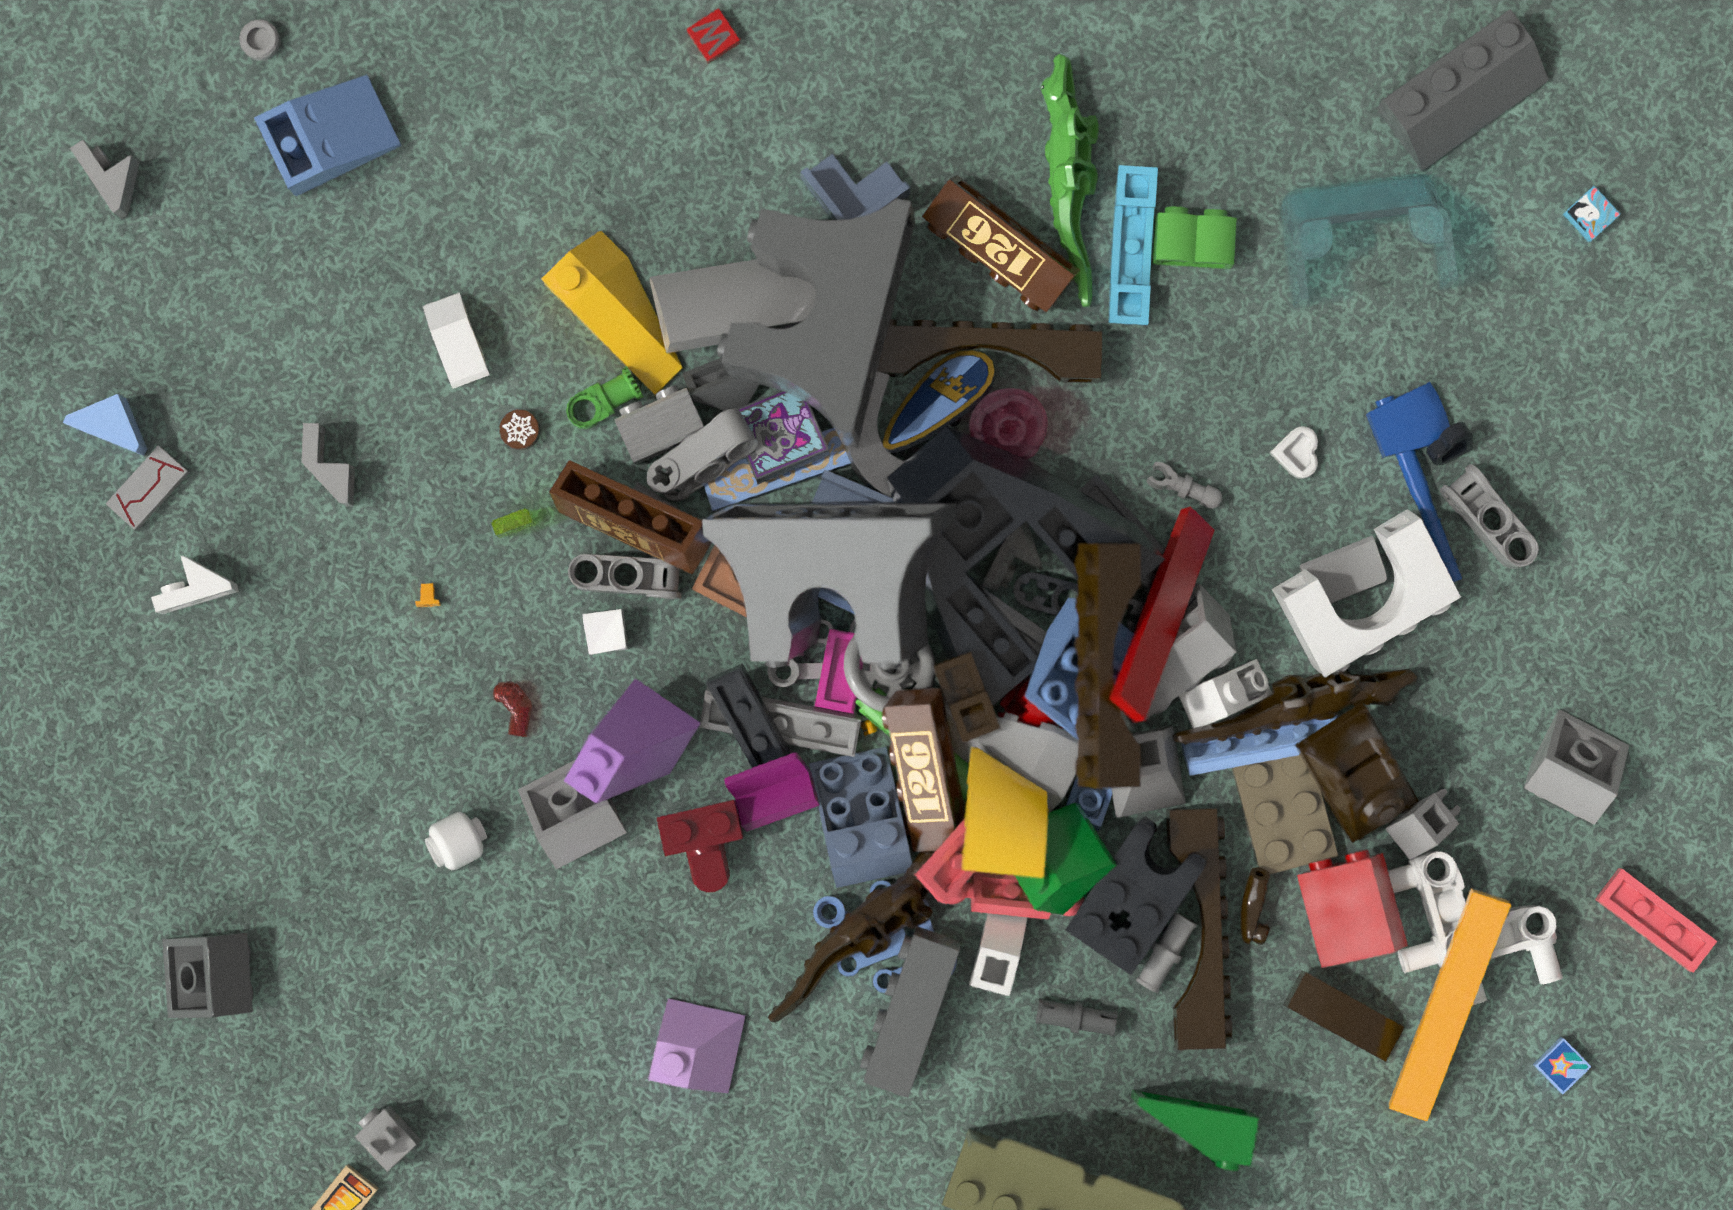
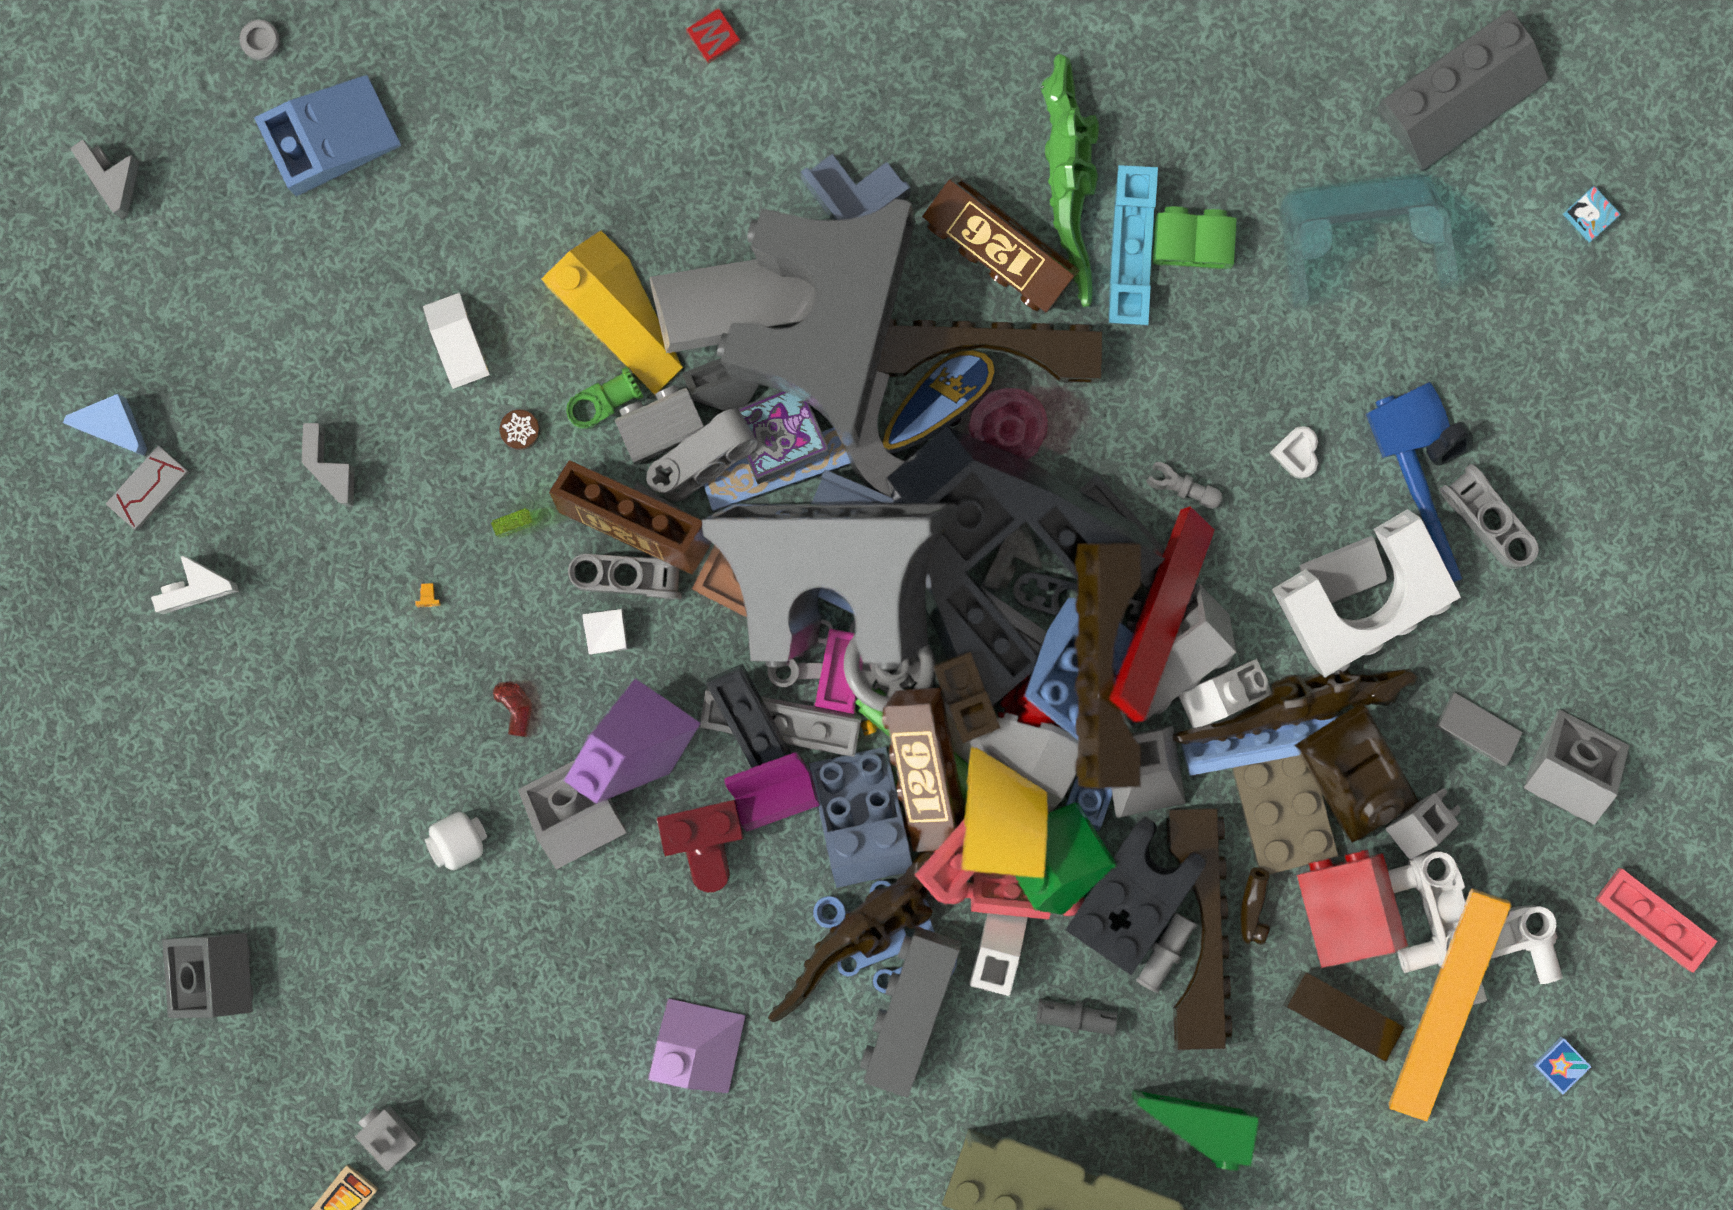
none -> light grey slope [1434,692,1523,766]

